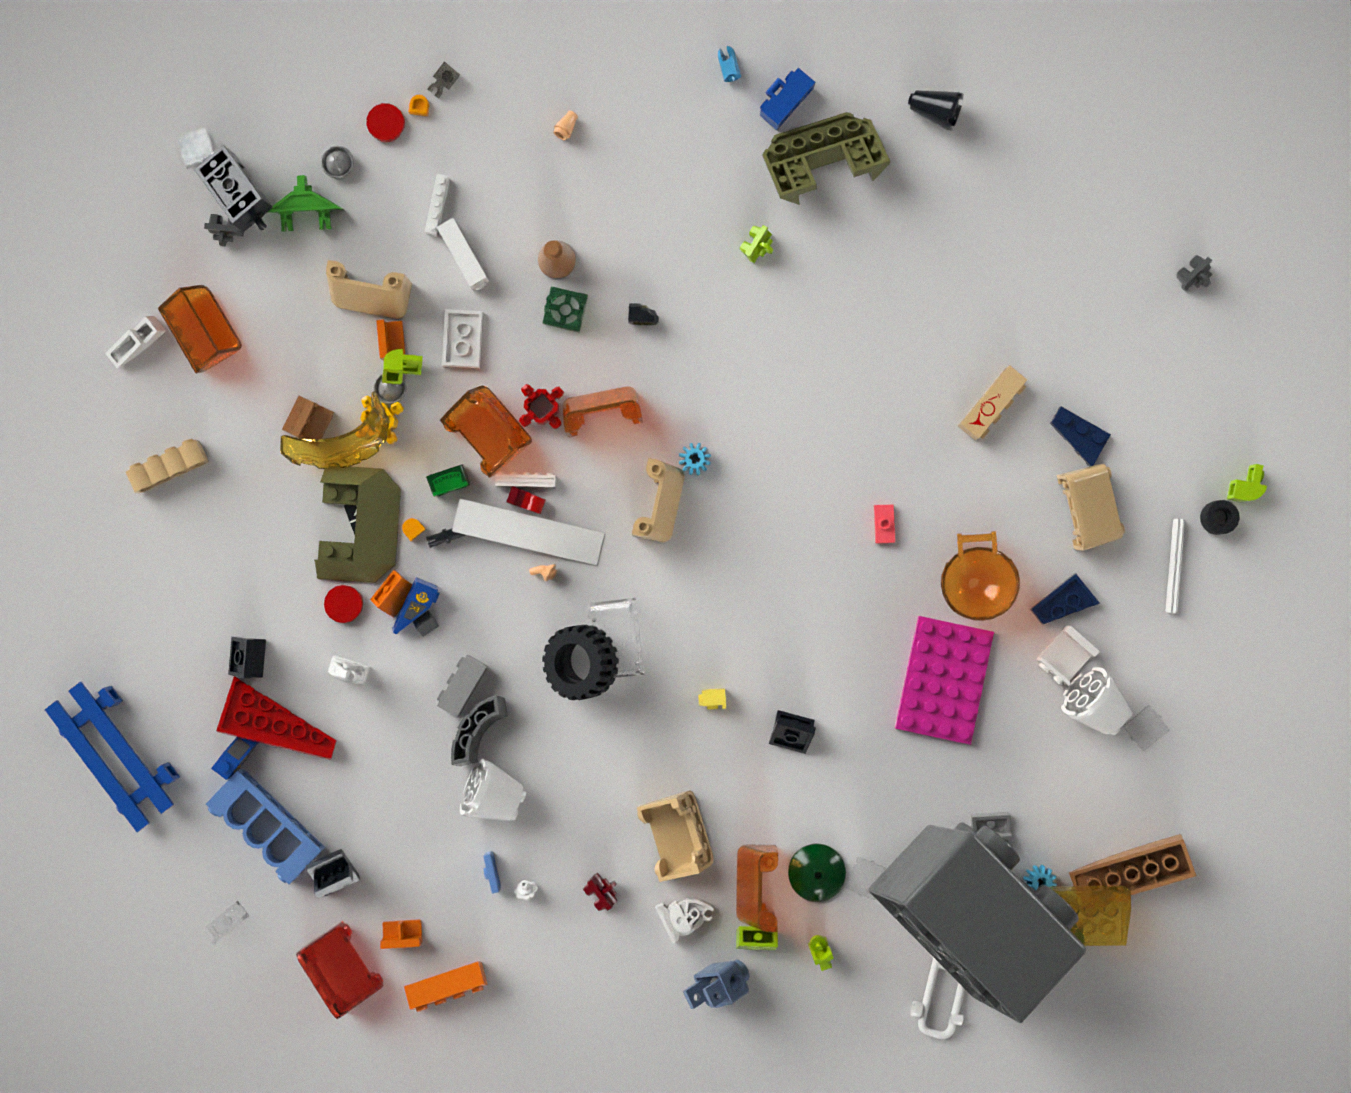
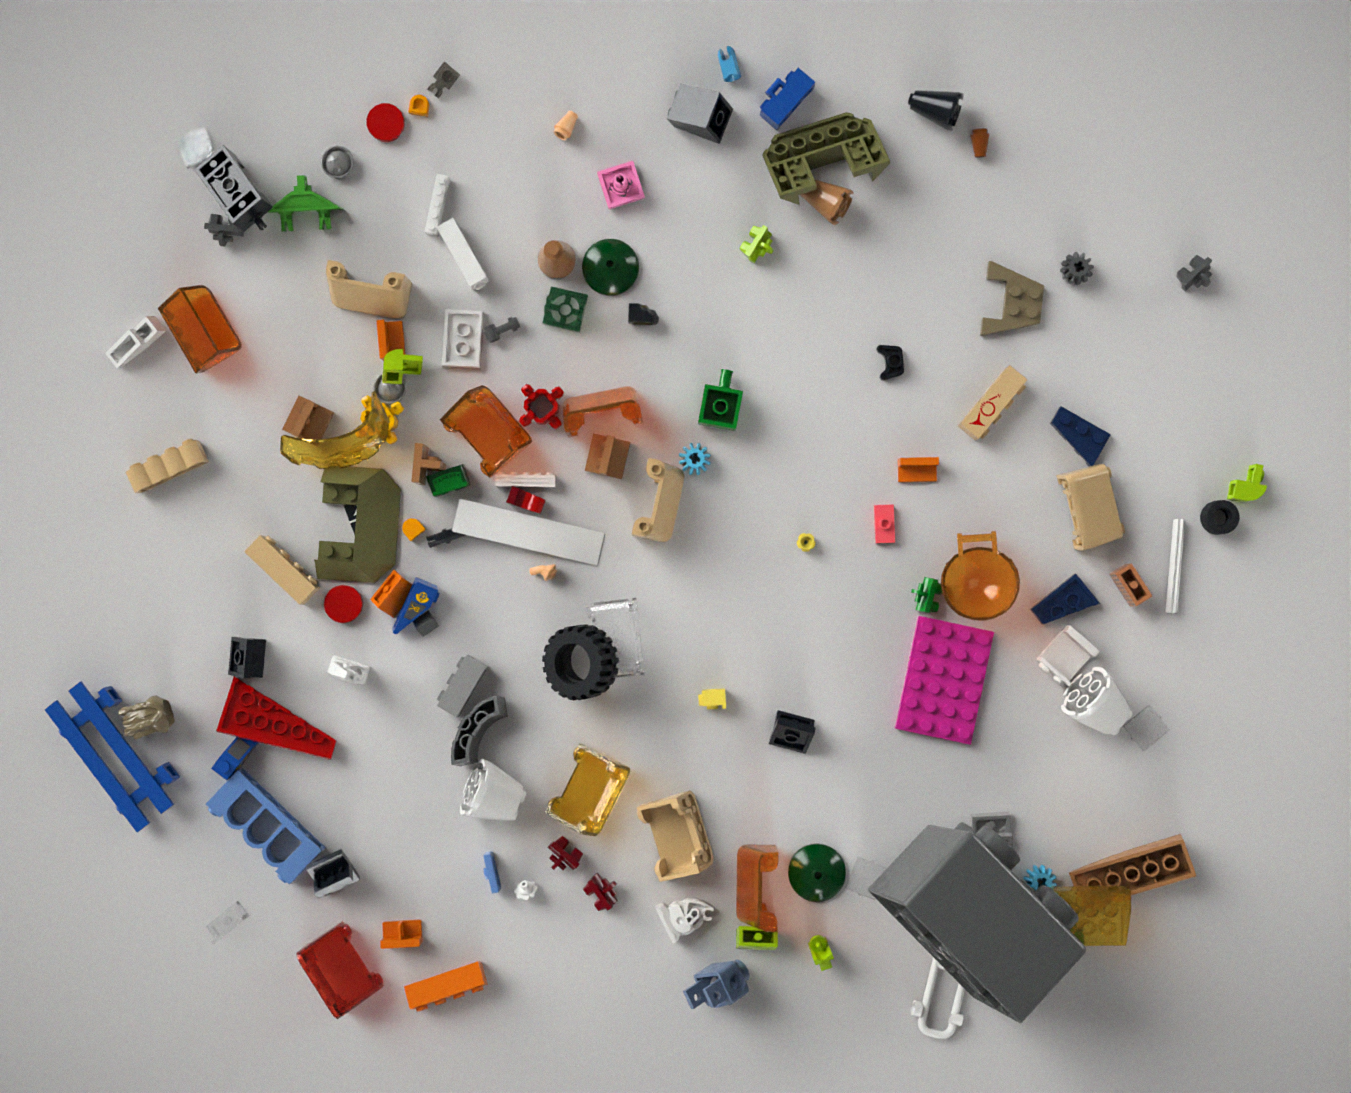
none -> dark tan piece [118,695,175,739]
none -> tan brick [244,535,320,605]
none -> medium nougat bracket [411,443,446,485]
none -> dark grey bar [484,317,520,343]
none -> clear yellow windscreen [545,743,630,836]
none -> dark red hips [547,836,583,871]
none -> dark green dish [582,239,639,296]
none -> medium nougat bracket [585,433,631,479]
none -> bright pink plate [597,161,645,210]
none -> slope [667,84,733,144]
none -> green brick [698,369,743,431]
none -> light yellow plate [797,533,816,552]
none -> medium nougat cone [801,180,854,225]
none -> black piece [876,345,904,381]
none -> orange panel [898,457,939,482]
none -> green hips [911,577,944,613]
none -> dark orange cone [970,128,989,157]
none -> dark tan wing [980,261,1044,336]
none -> dark grey gear [1060,252,1094,285]
none -> nougat brick [1109,563,1152,606]

